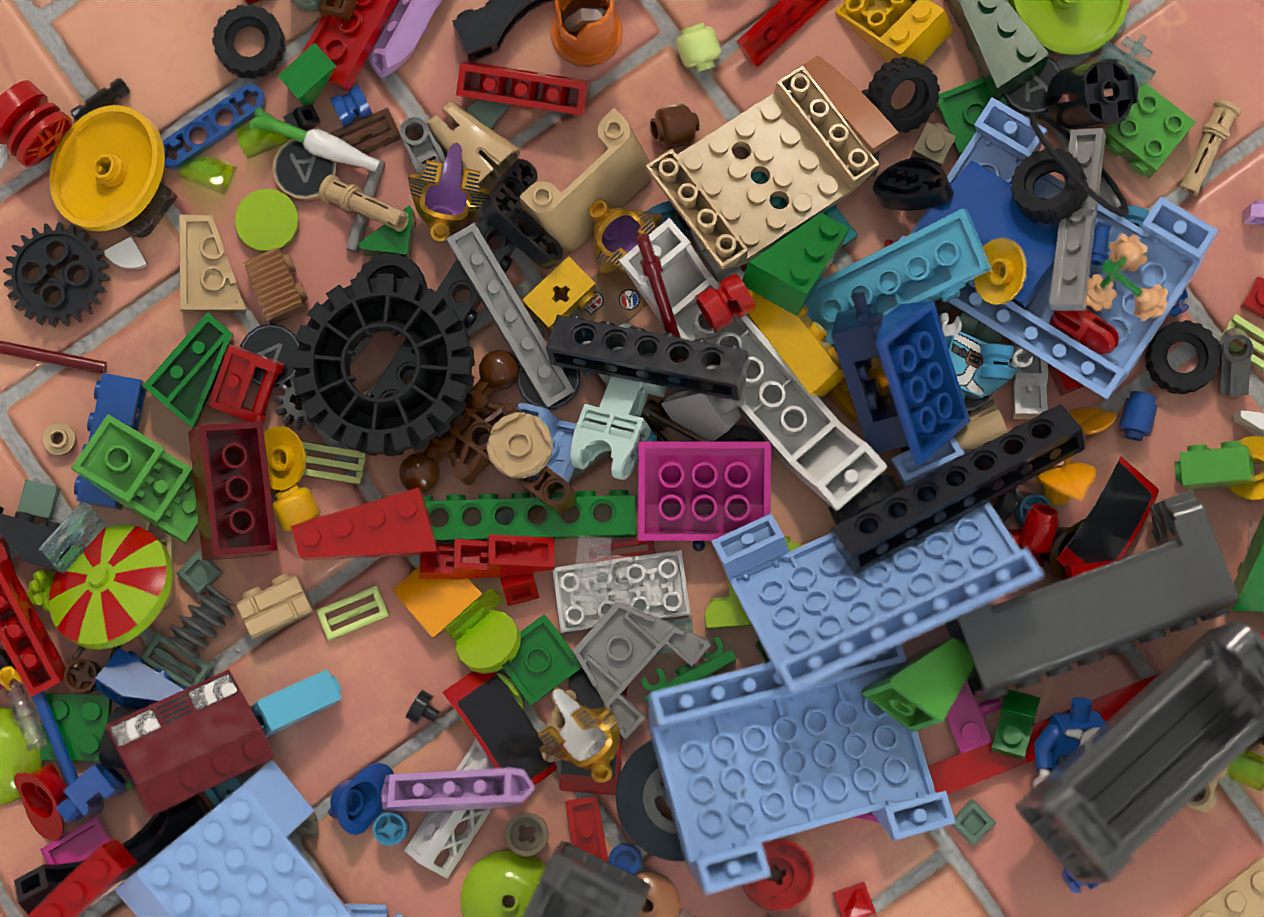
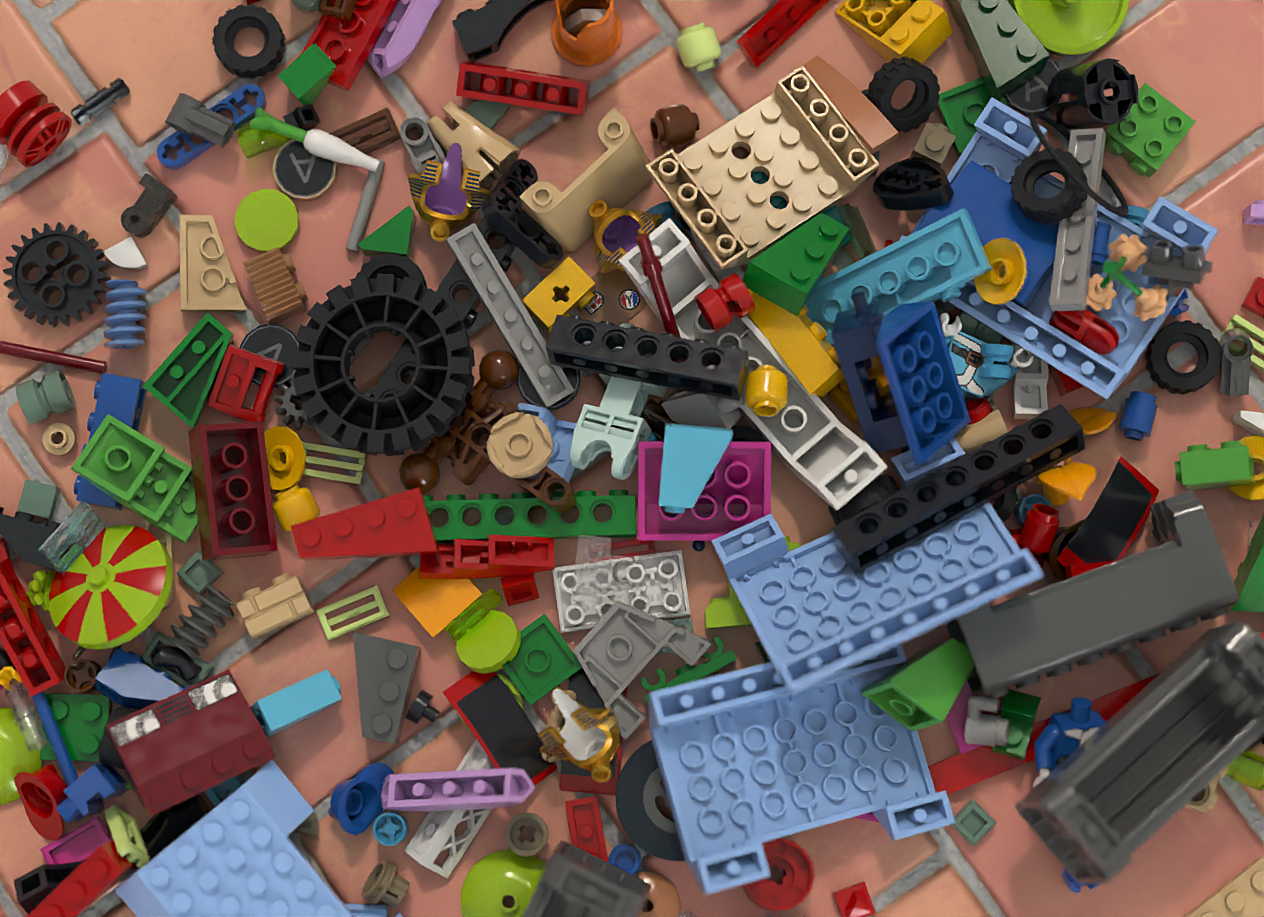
yellow dish [49,105,165,231] -> none
clear neon green brick [178,156,237,195] -> none
tan pin [319,175,409,232] -> none
blue wheel [330,85,372,127] -> none
clear light blue hips [1099,34,1156,89] -> none
tan pin [1179,99,1242,196] -> none
none -> sand green wheel [16,369,76,424]
none -> medium blue piece [103,279,147,349]
none -> yellowish green tile [104,805,150,869]
none -> black arm [151,645,200,682]
none -> dark grey piece [165,93,235,148]
none -> dark grey wedge [353,632,421,744]
none -> dark tan piece [361,859,410,908]
none -> medium azure slope [658,423,733,513]
none -> yellow head [745,365,788,417]
none -> piece [836,203,877,259]
none -> light grey piece [964,696,1010,747]
none -> red tile [965,397,993,424]
none -> dark grey hips [1142,240,1212,297]

